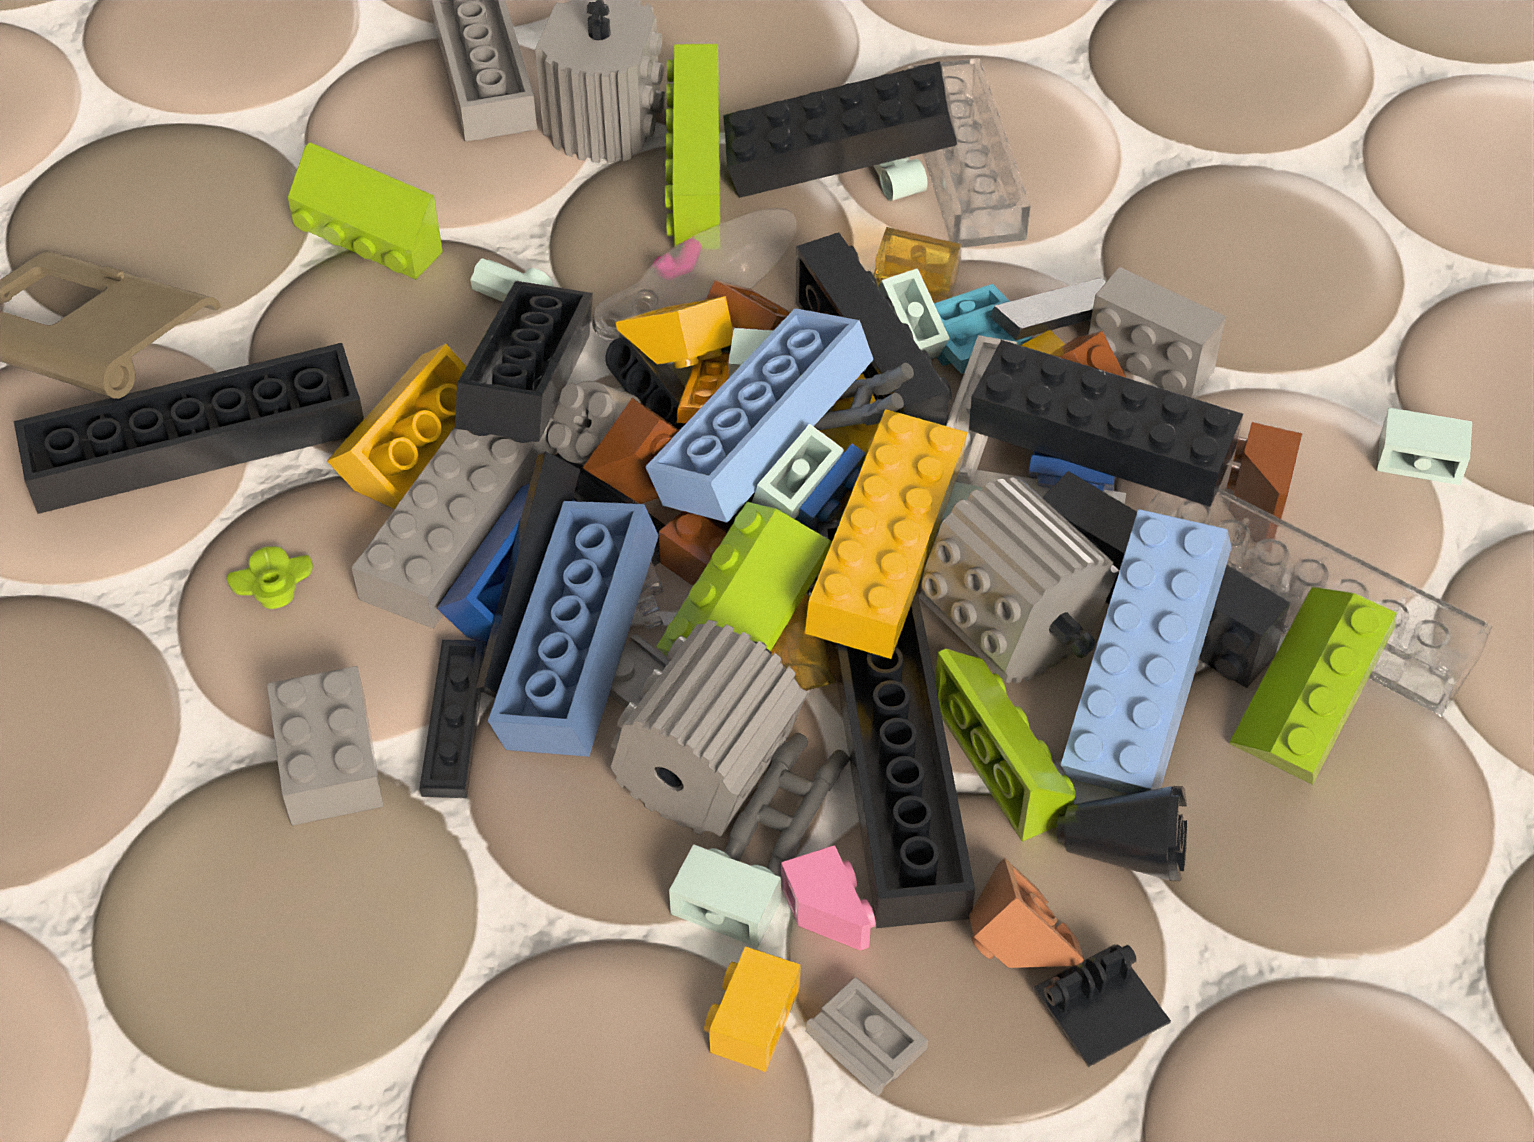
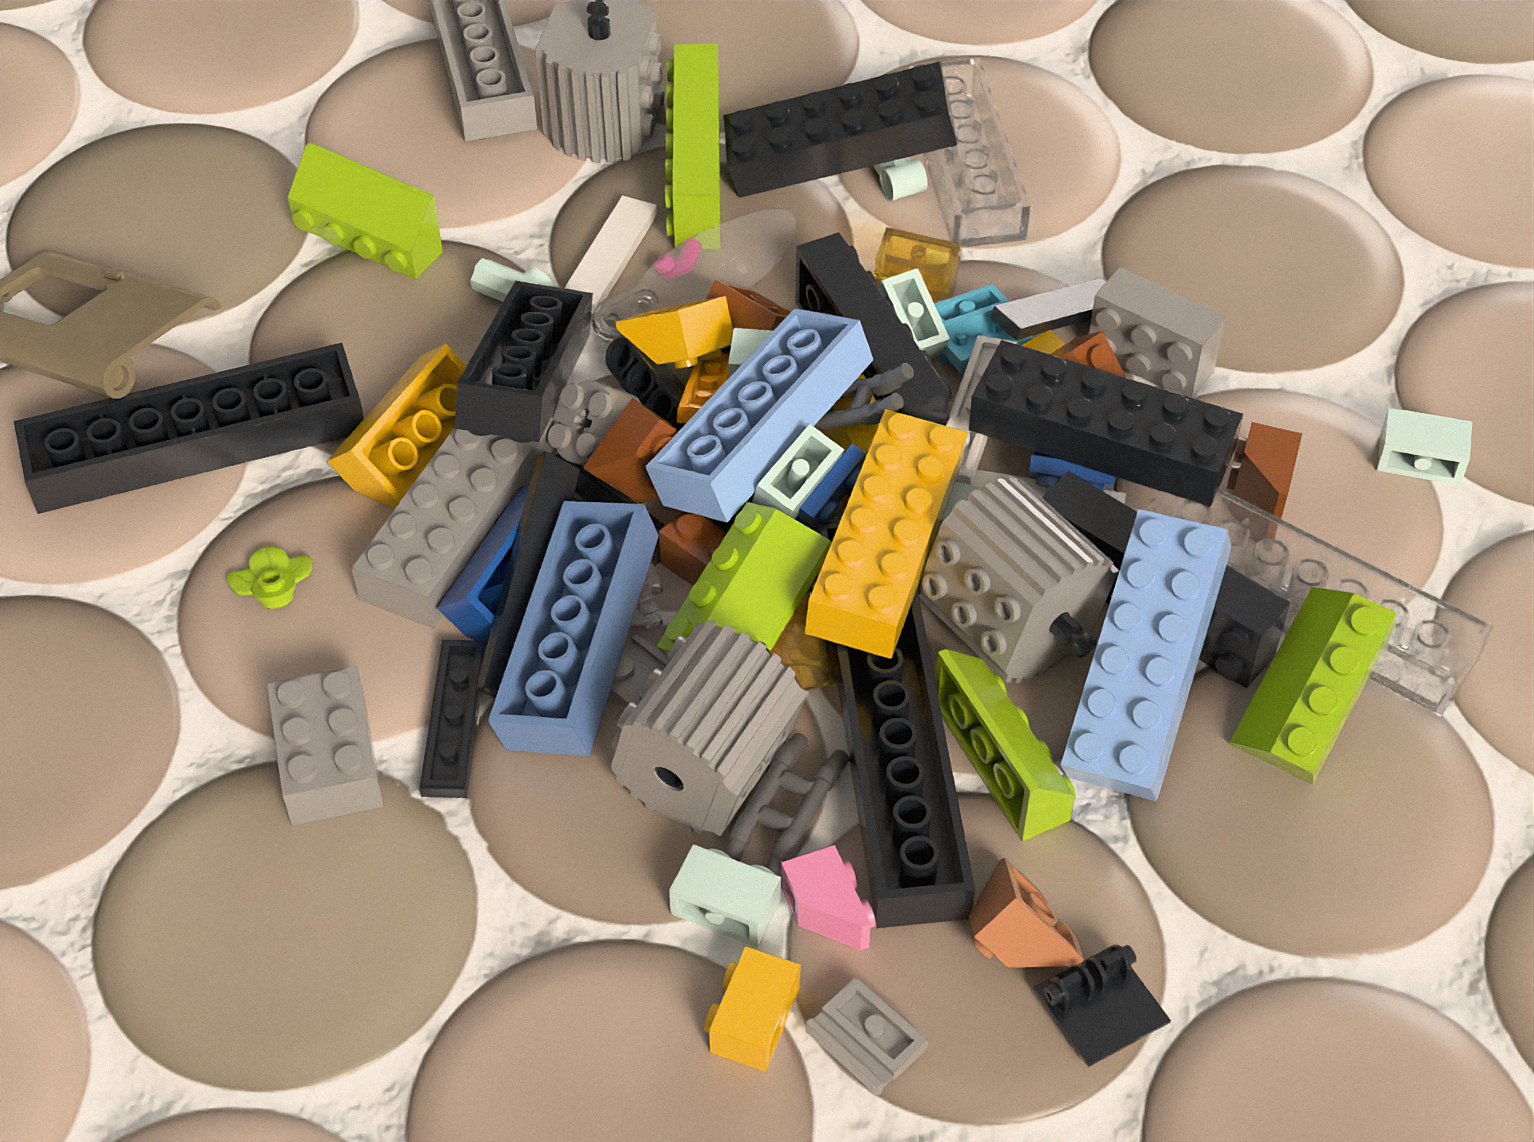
black cone [1057,786,1187,881] -> none
none -> white tile [565,195,657,315]

